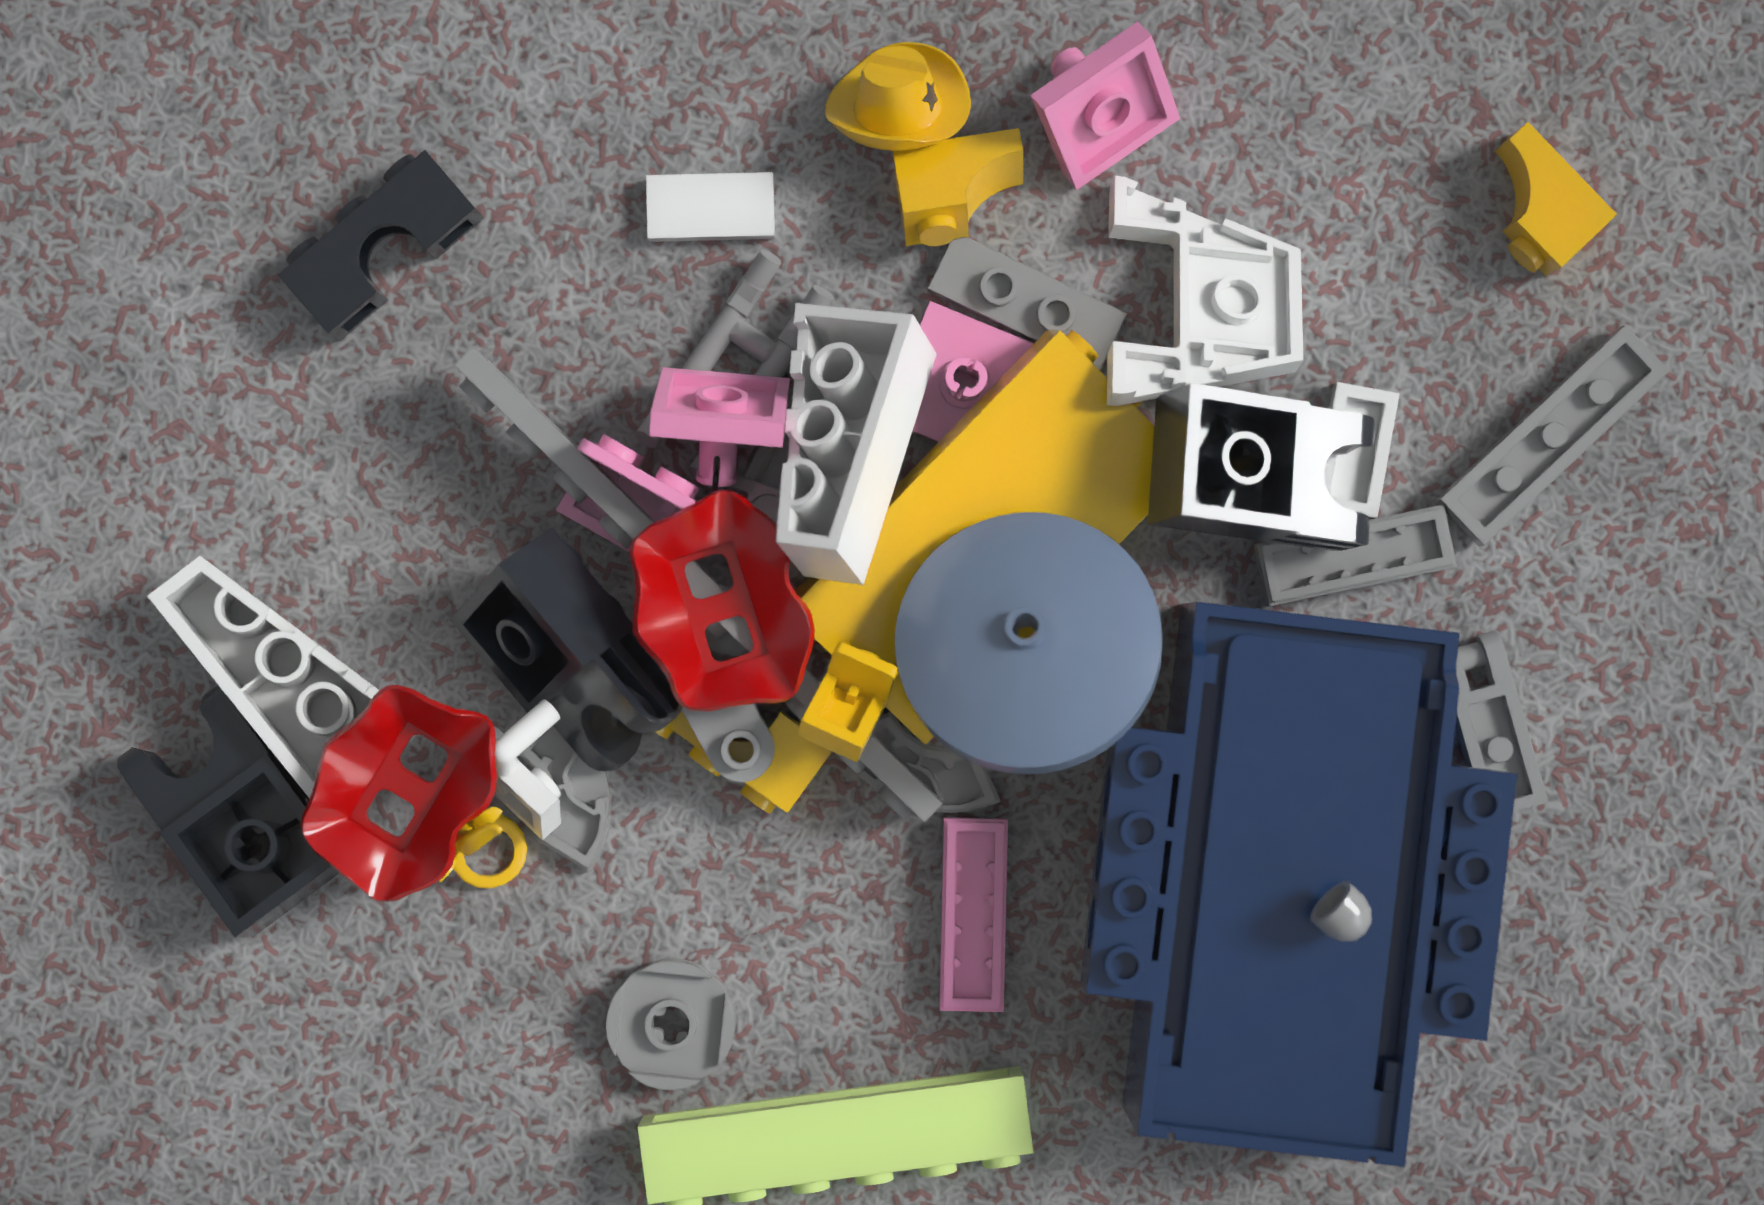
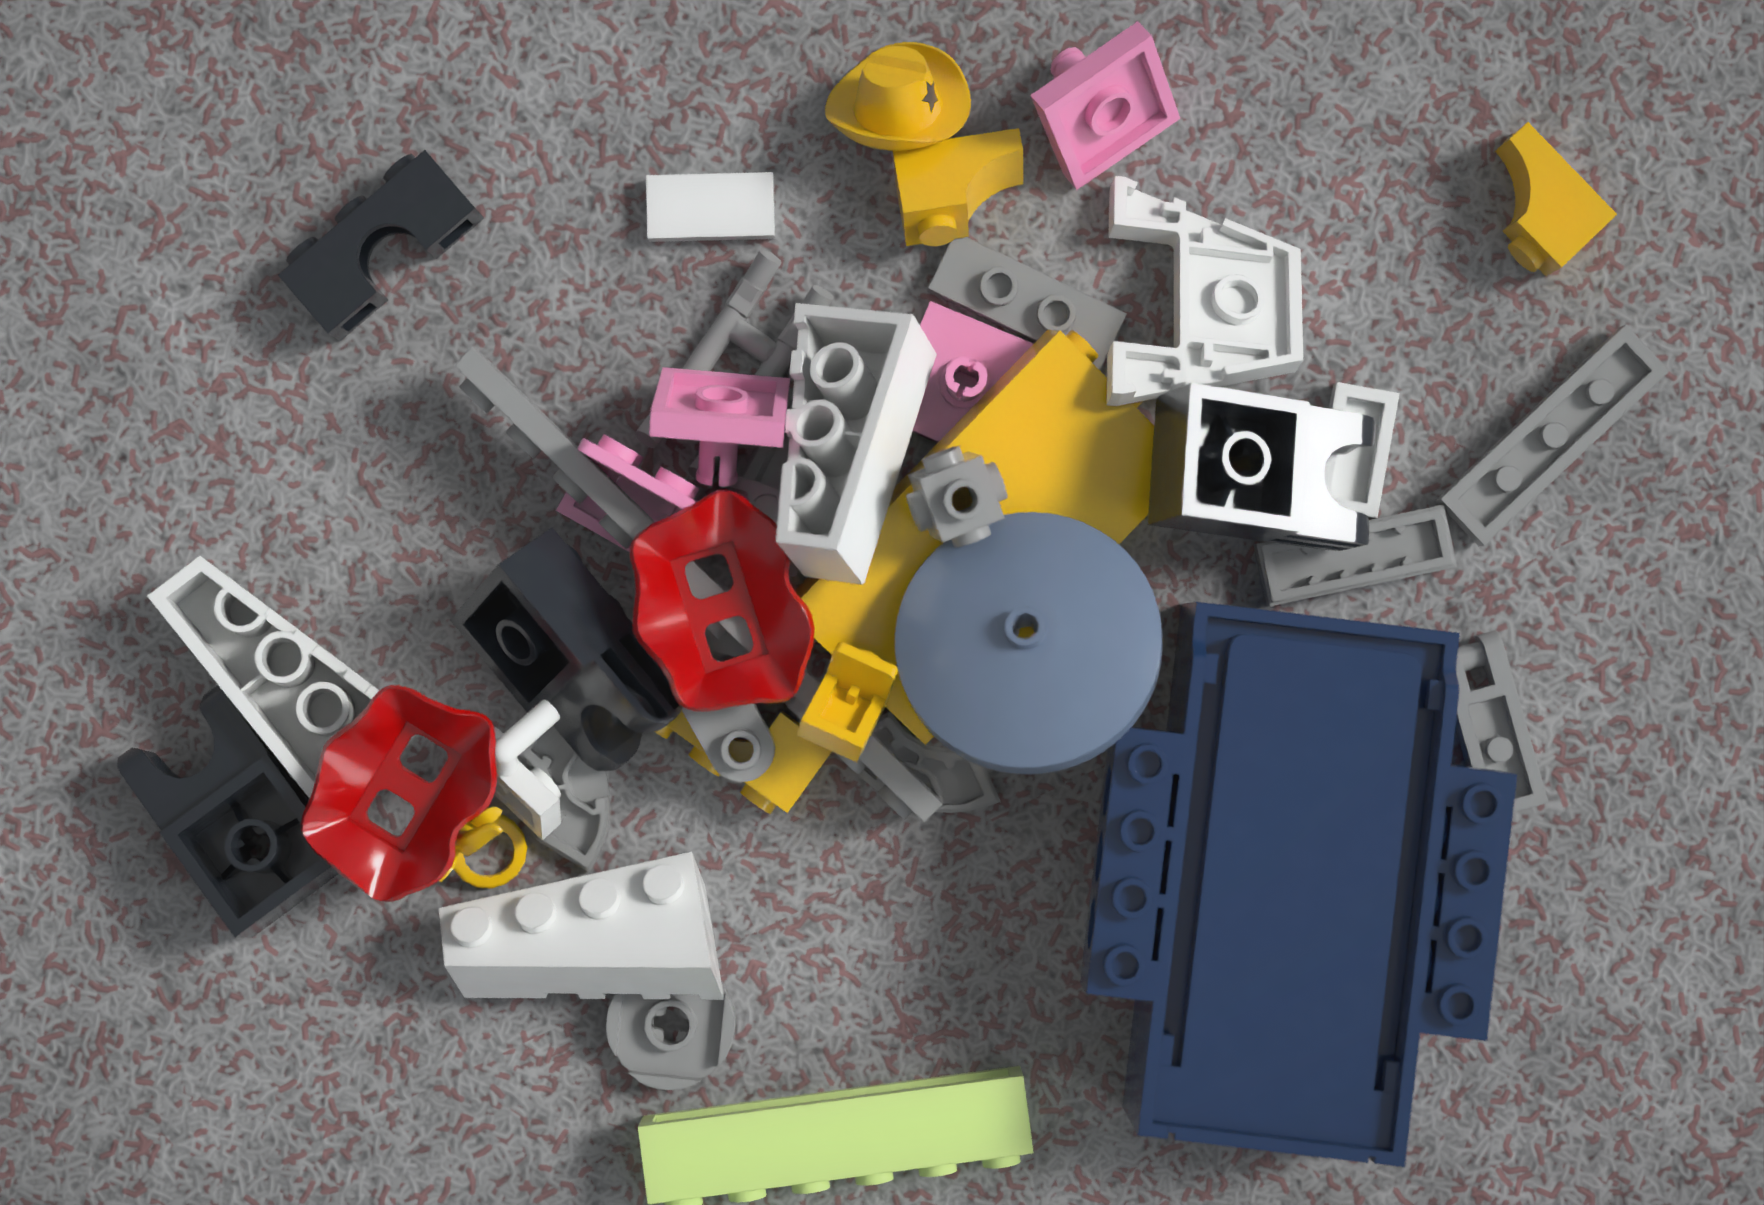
bright pink plate [939,817,1008,1012] -> none
light grey hinge [1311,881,1371,941] -> none
none -> white wedge [439,852,724,1000]
none -> light grey brick [906,446,1007,547]

